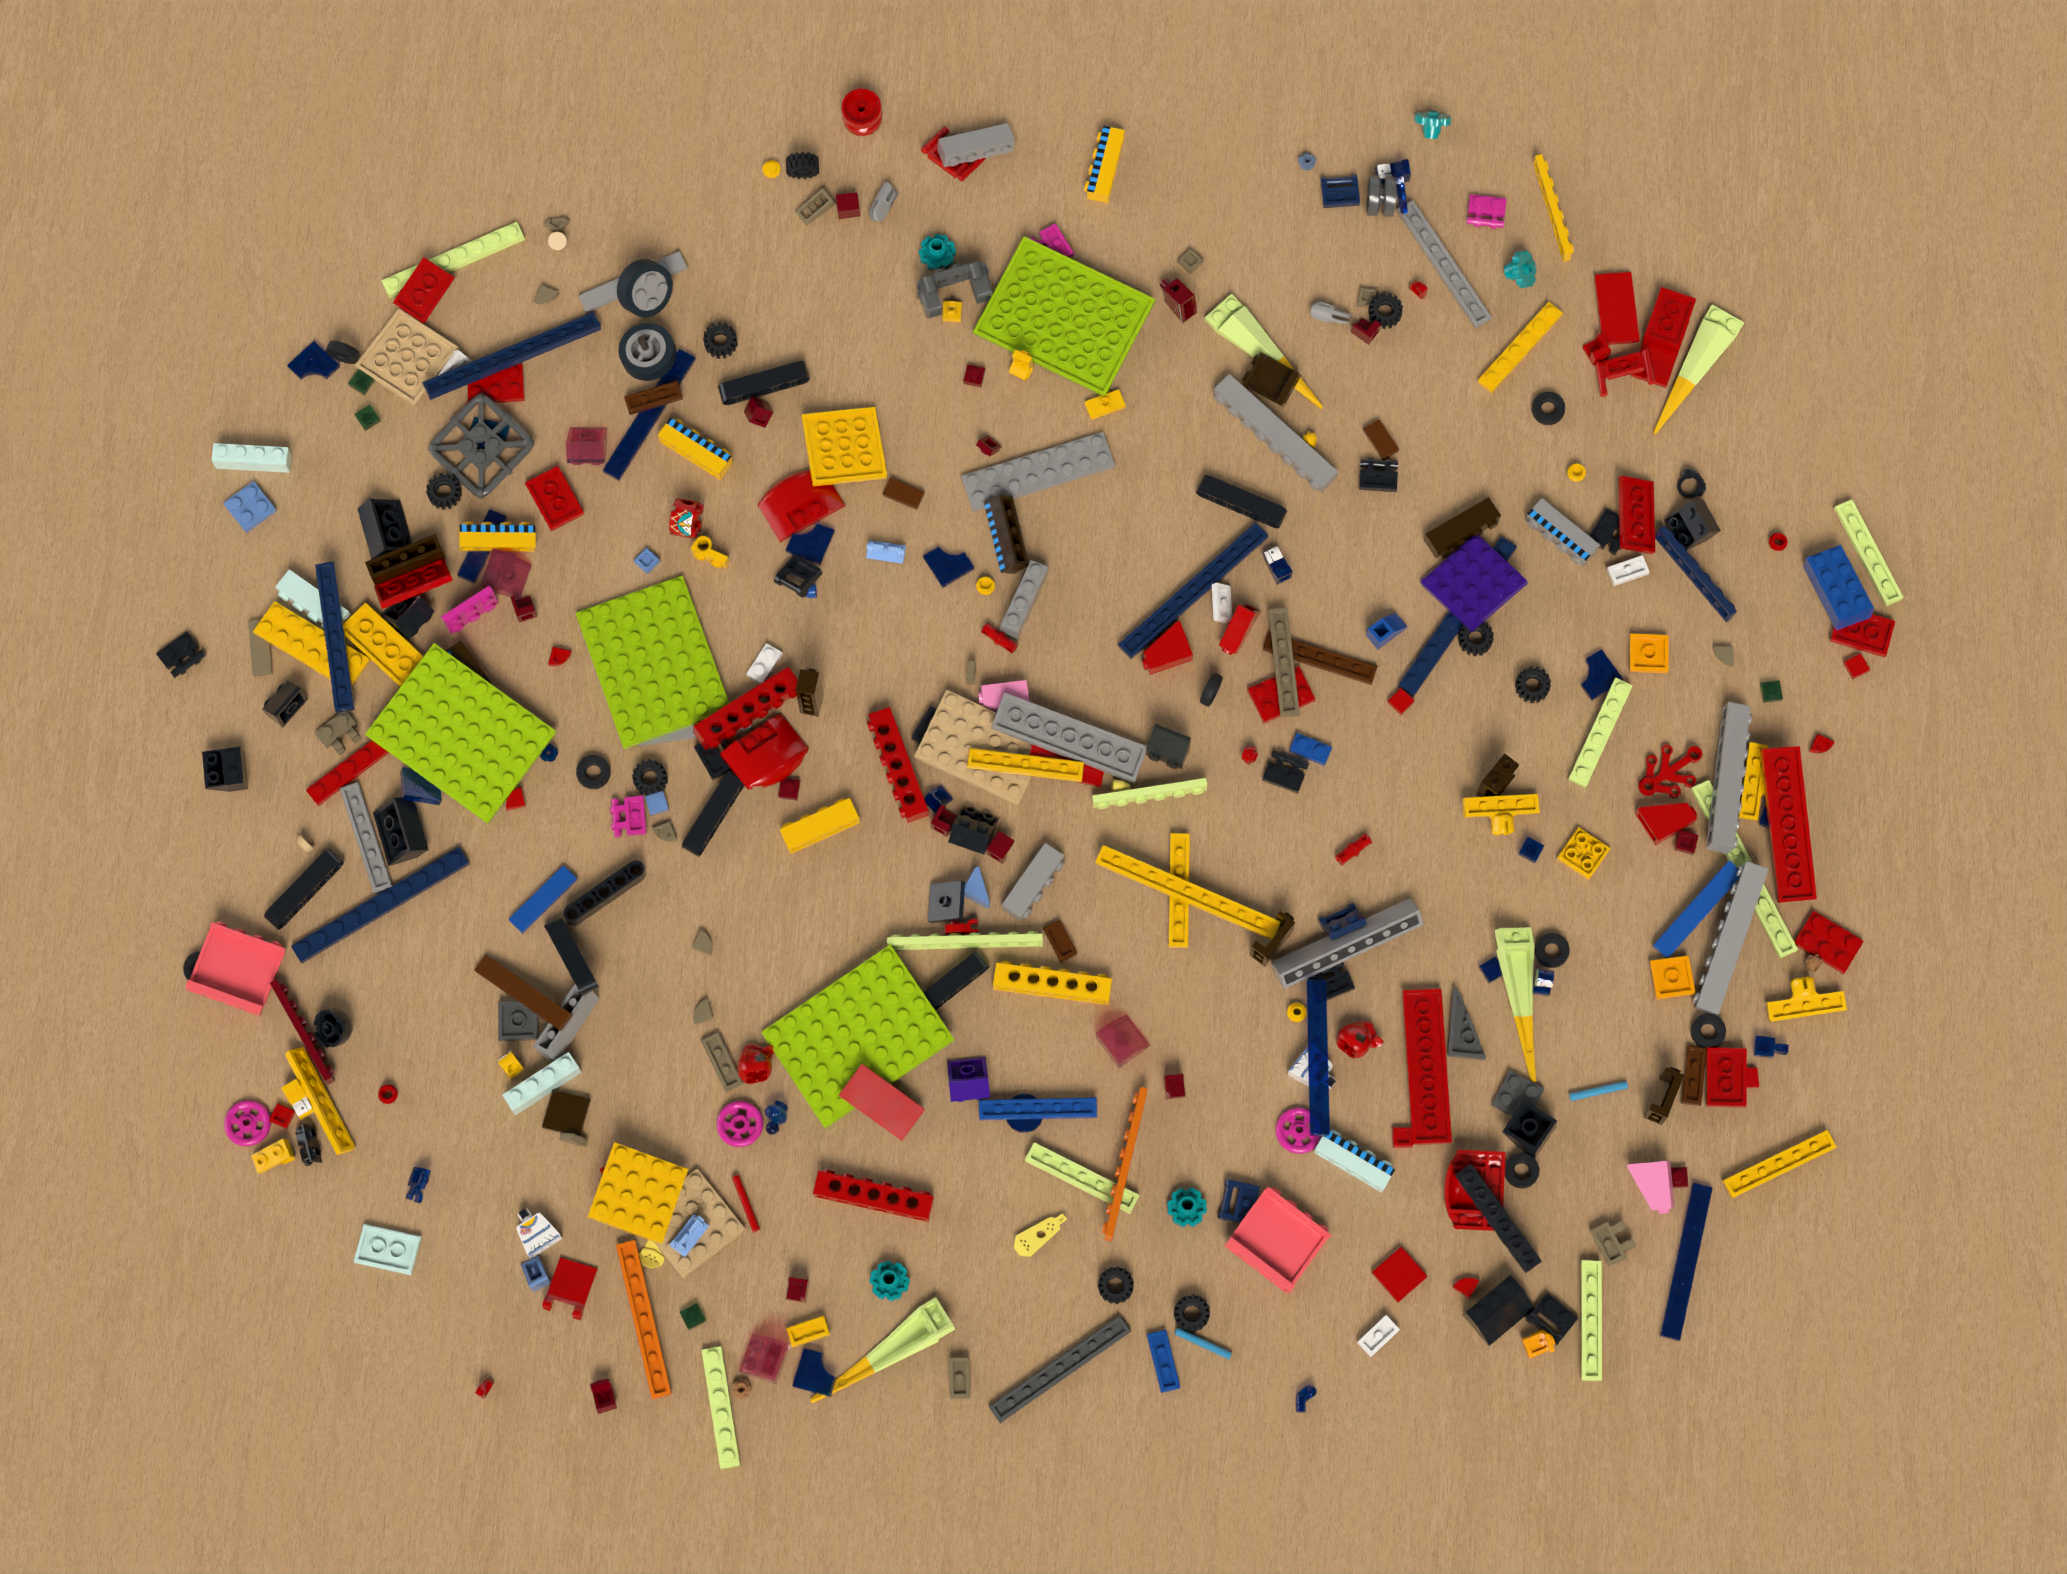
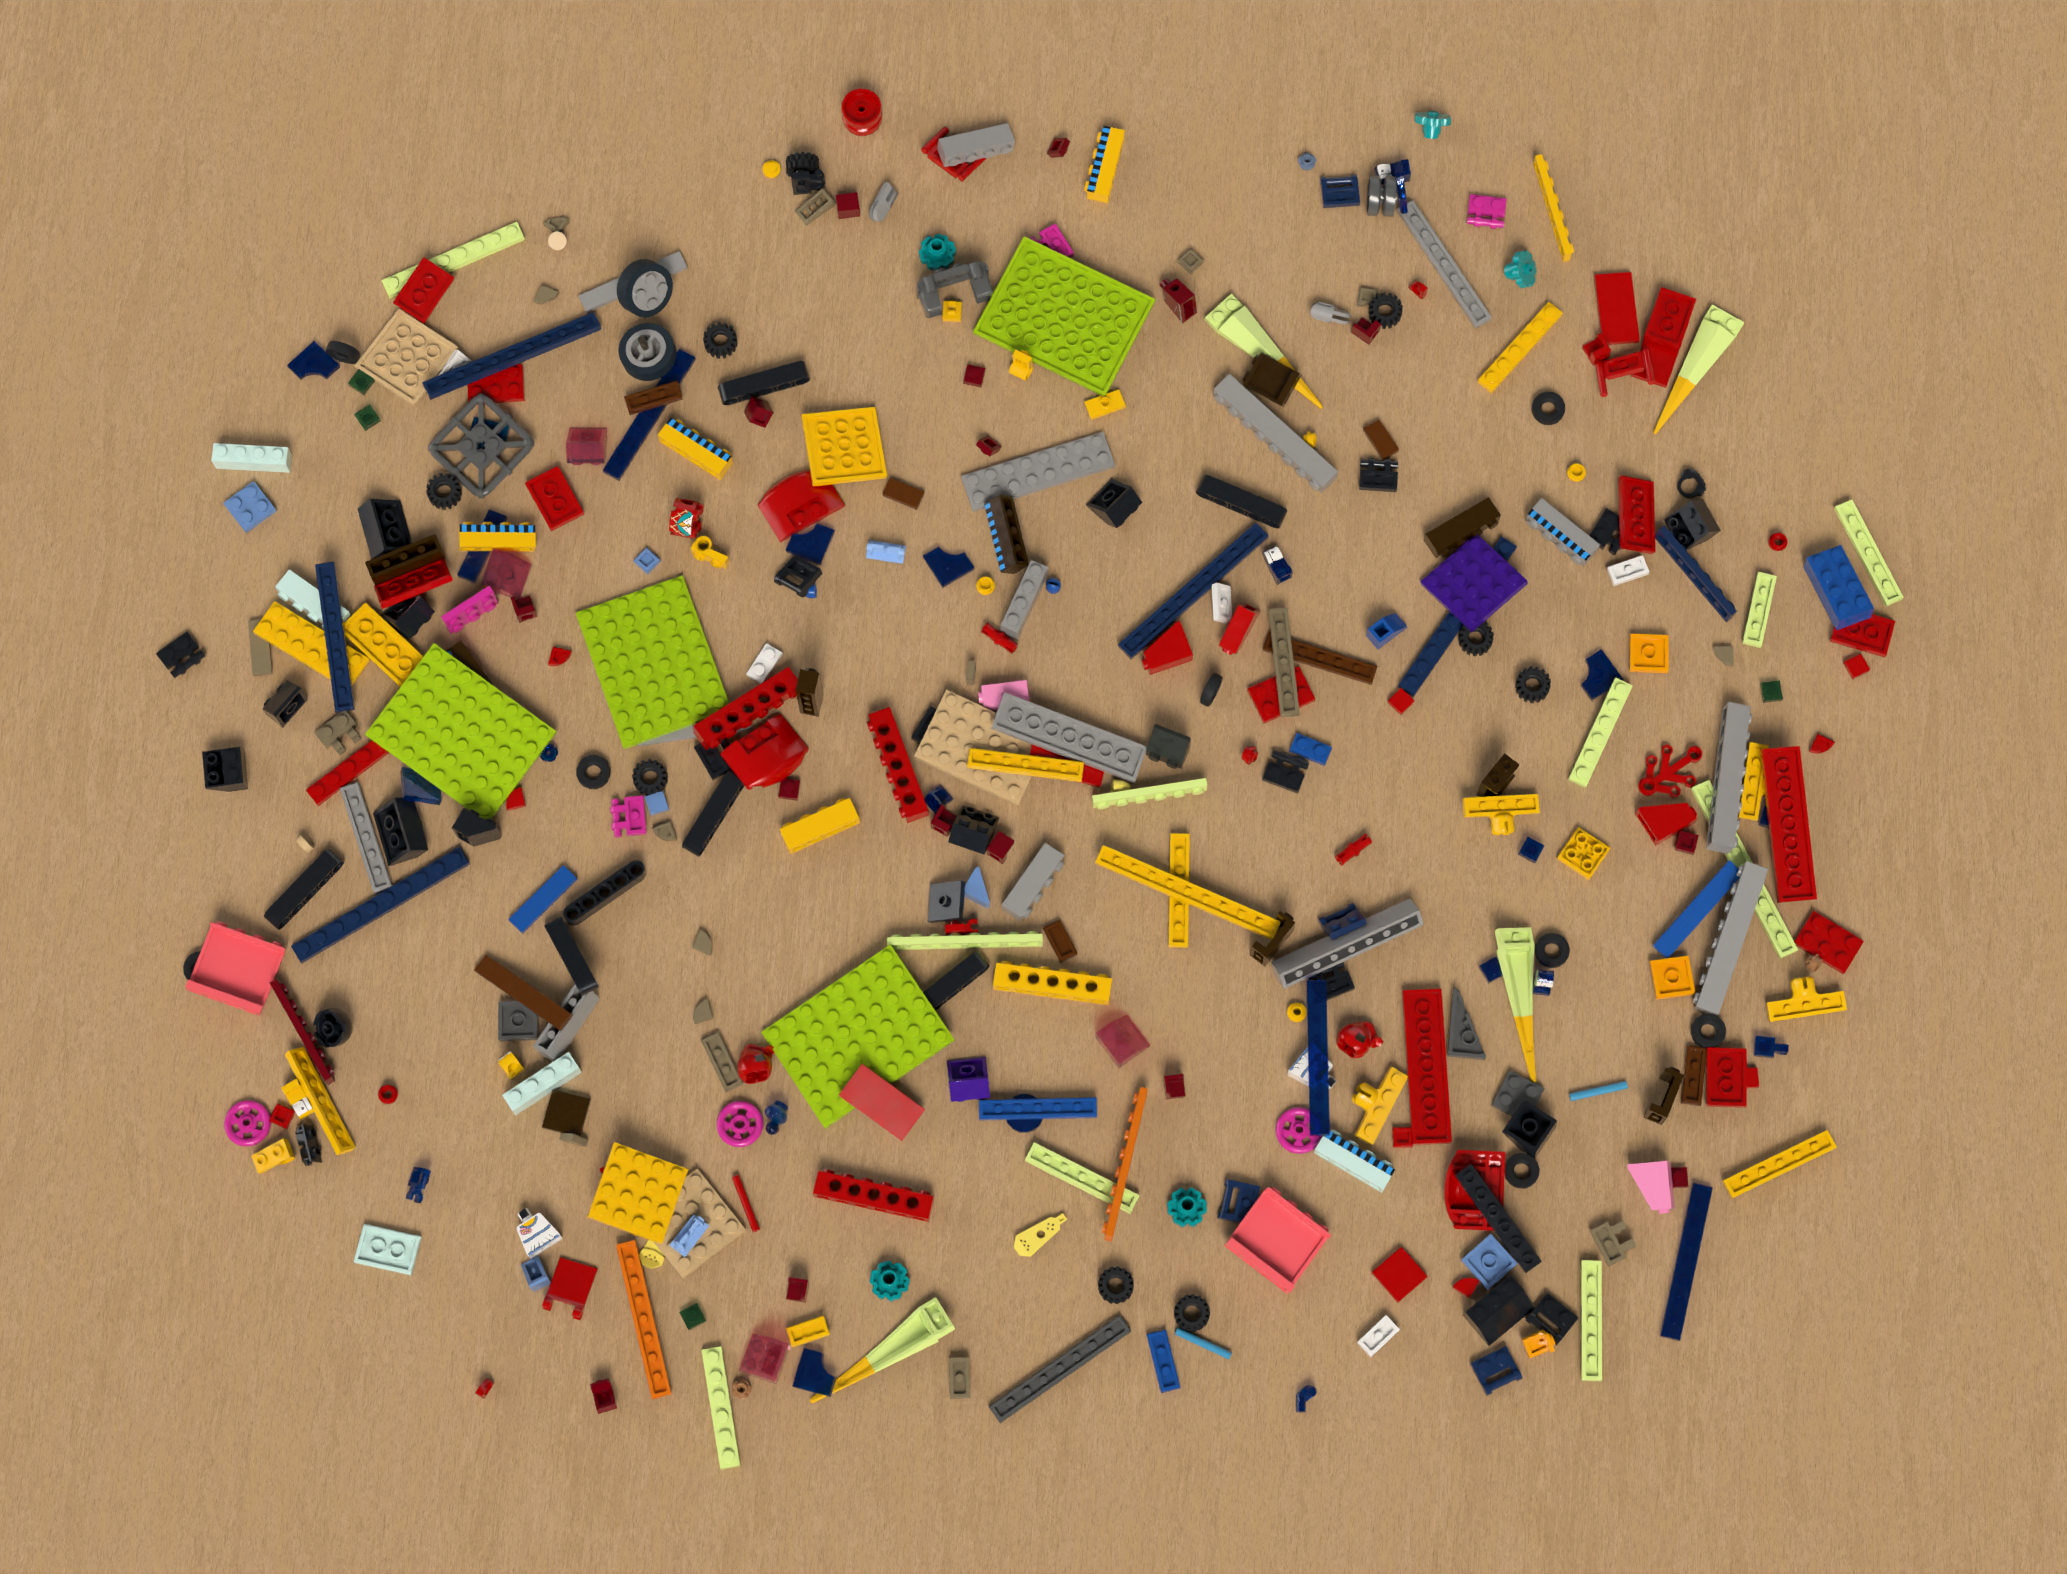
none -> black slope [452,808,502,847]
none -> black plate [791,169,826,195]
none -> blue hinge [1046,578,1061,594]
none -> dark red plate [1047,138,1070,158]
none -> black slope [1086,479,1143,528]
none -> yellow plate [1352,1067,1408,1145]
none -> medium blue plate [1461,1234,1518,1290]
none -> dark blue plate [1470,1346,1522,1396]
none -> yellowish green plate [1742,572,1777,648]

